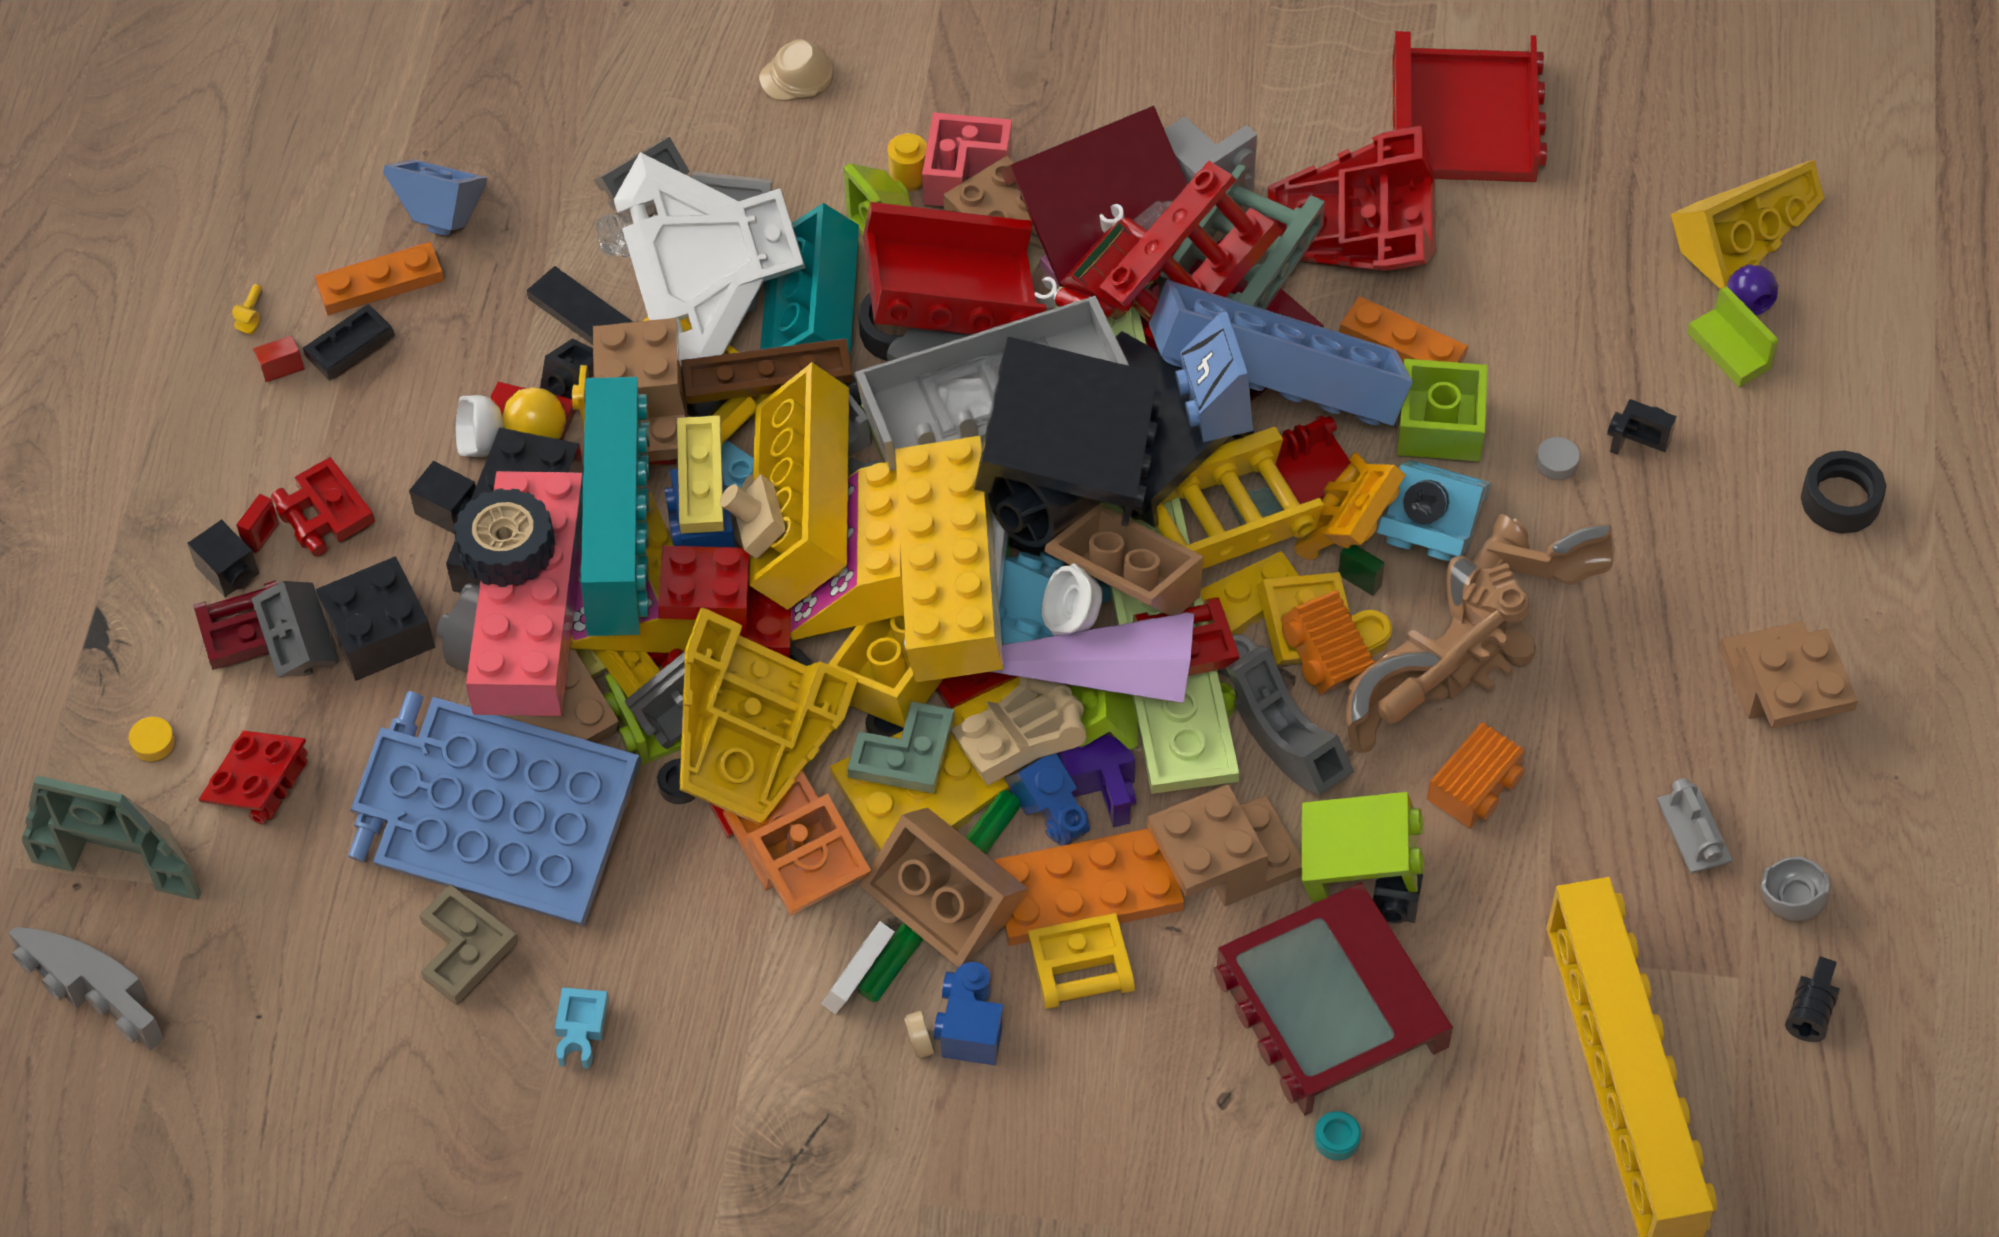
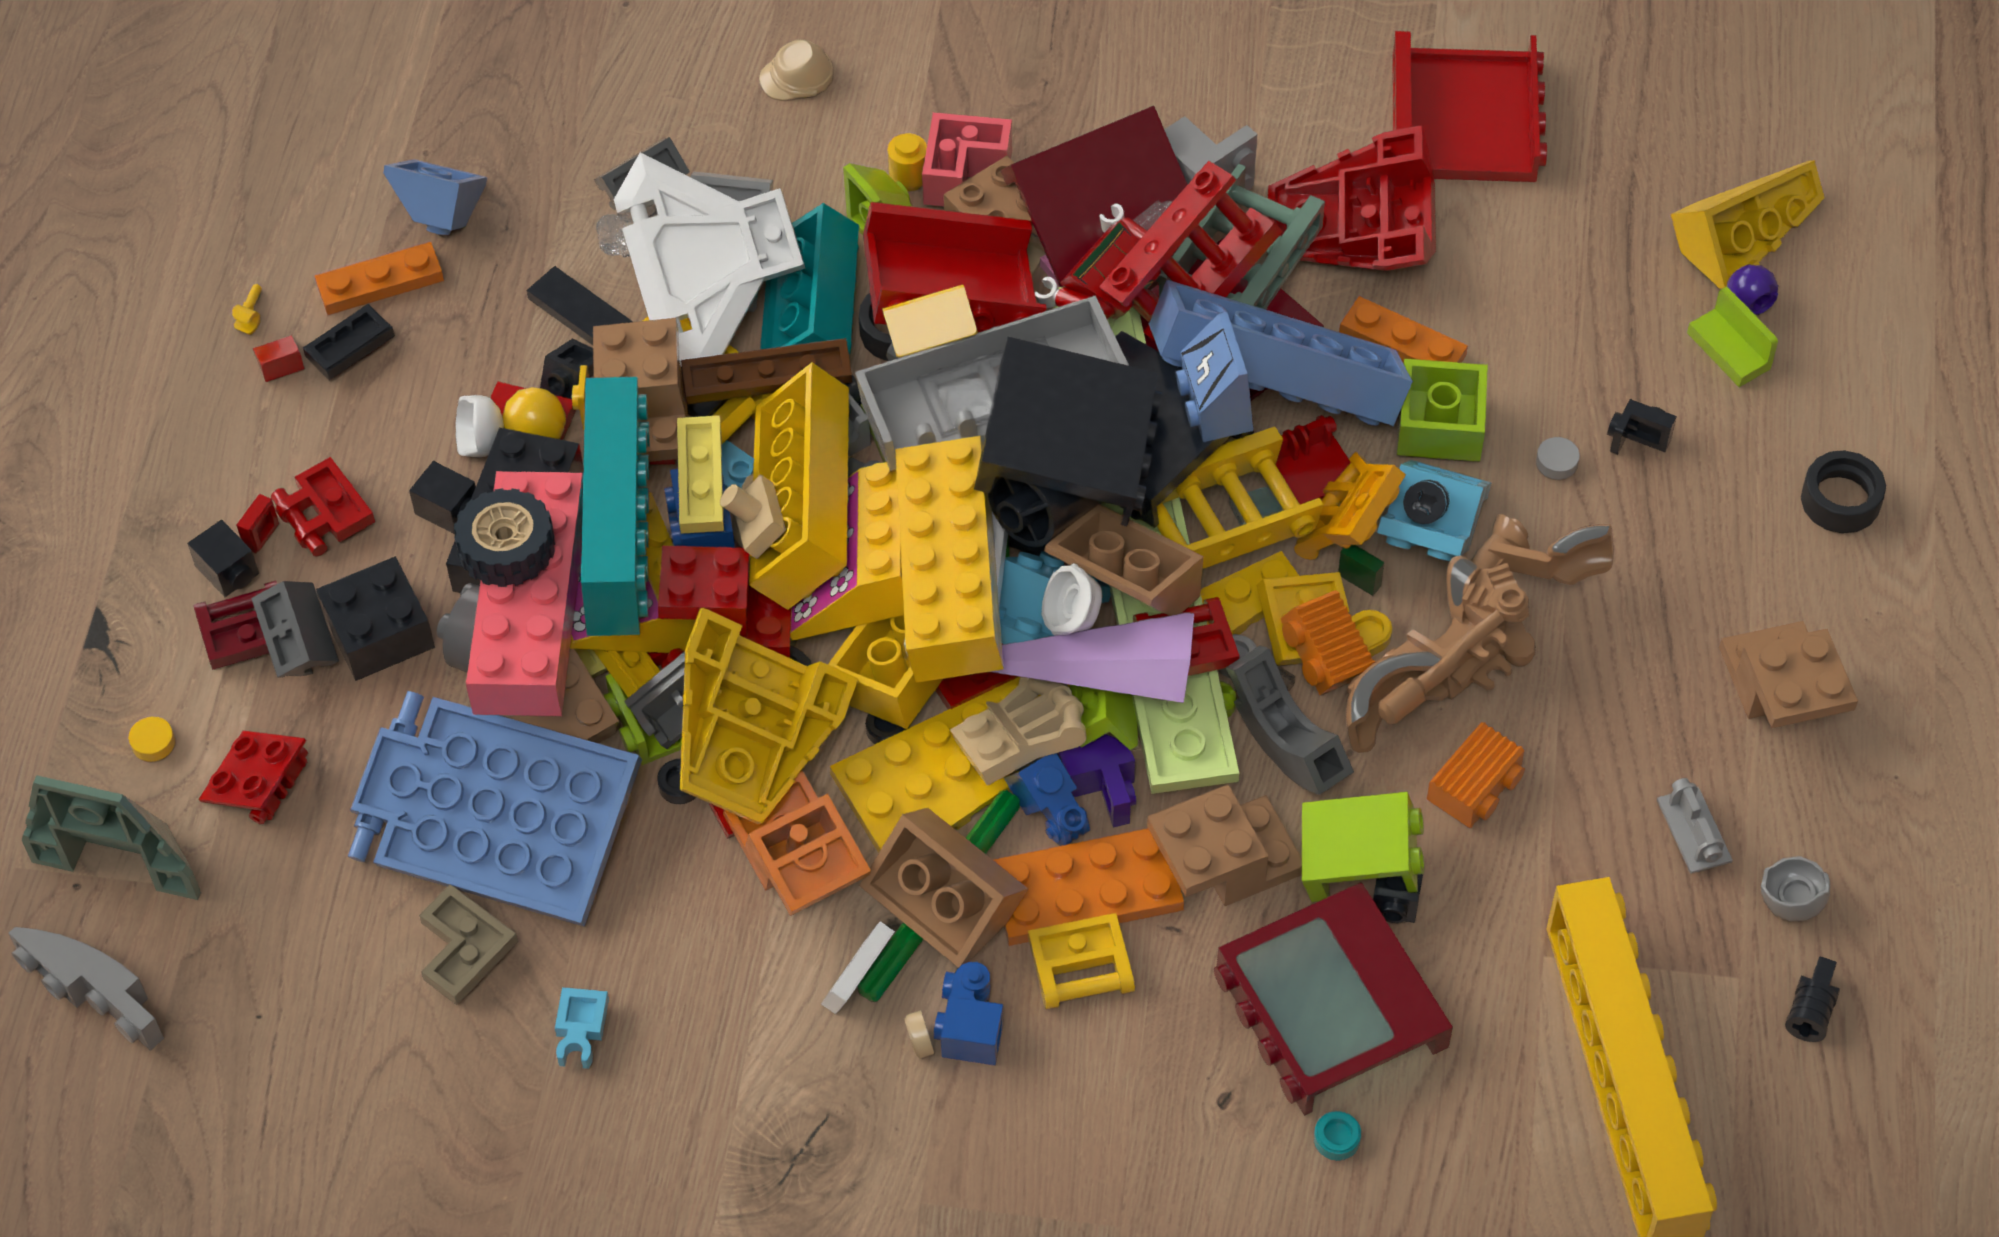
sand green plate [847,701,955,794] -> none
none -> yellow slope [882,285,978,358]

